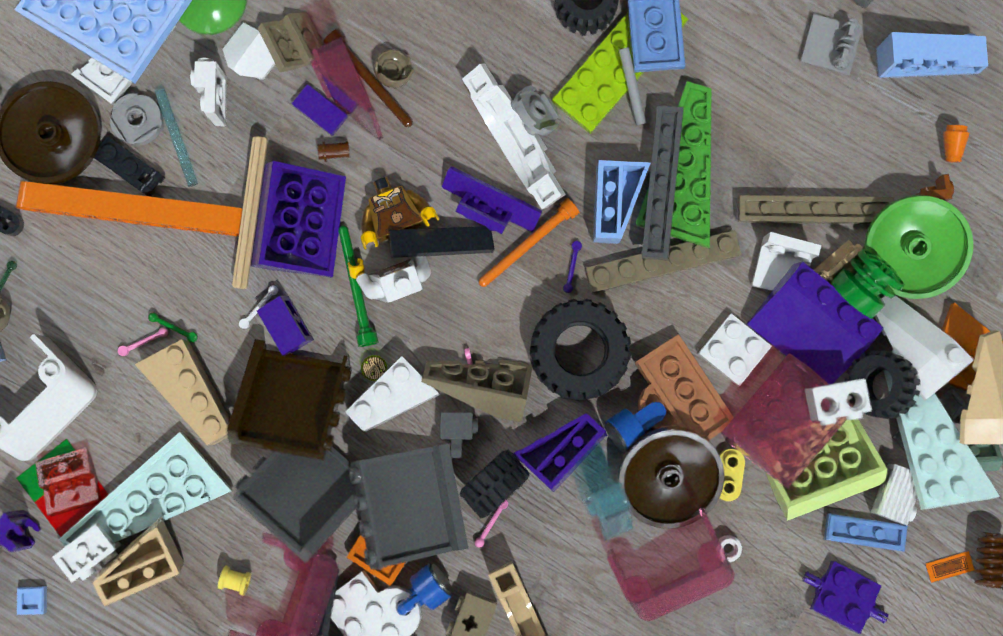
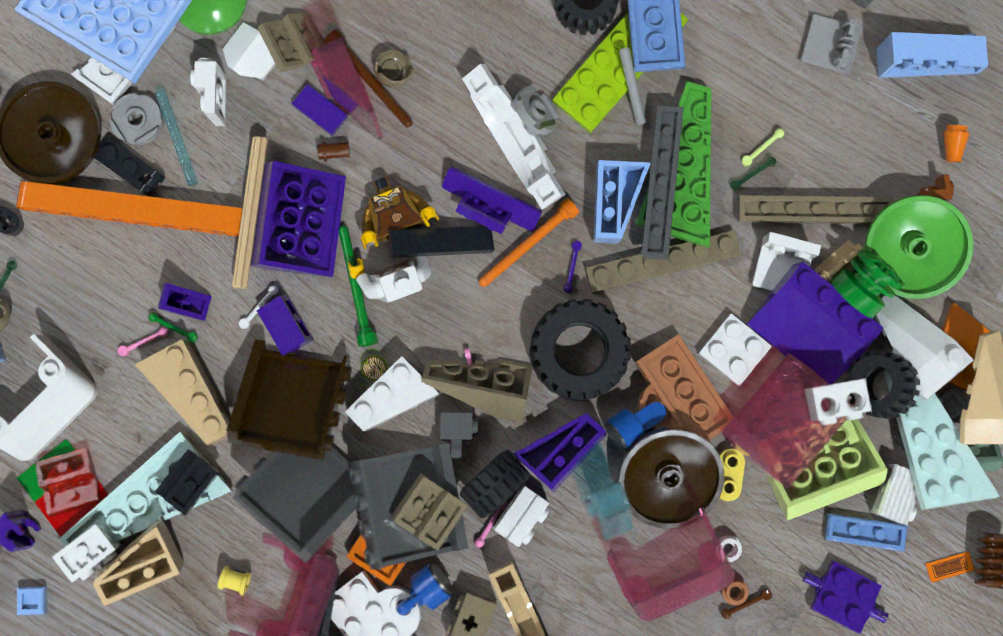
none -> black plate [155,449,220,516]
none -> dark purple slope [158,283,212,321]
none -> dark tan slope [390,473,468,550]
none -> white brick [493,485,550,547]
none -> reddish brown hinge [721,589,772,619]
none -> nougat plate [722,578,749,605]
none -> clear green hinge [730,157,777,191]
none -> yellowish green hinge [741,128,784,167]

